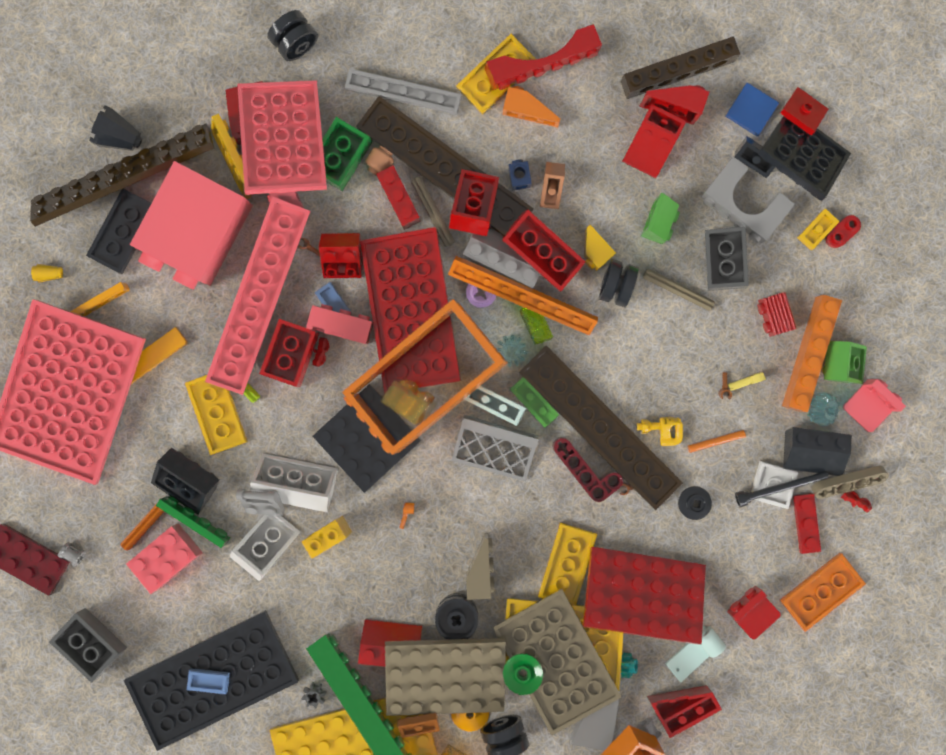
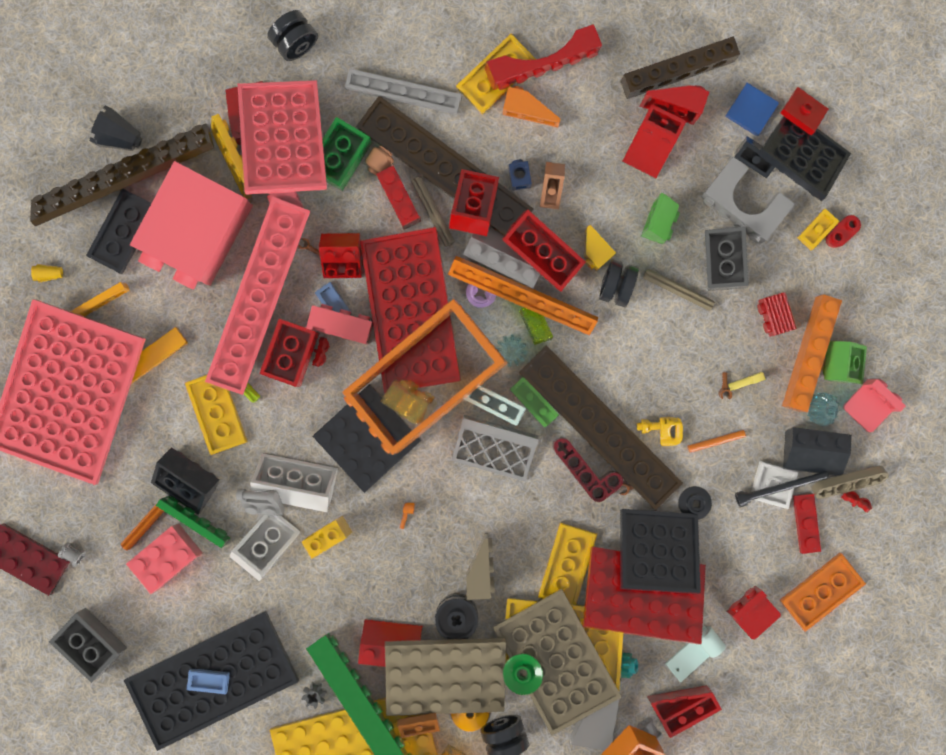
none -> black plate [620,509,701,594]

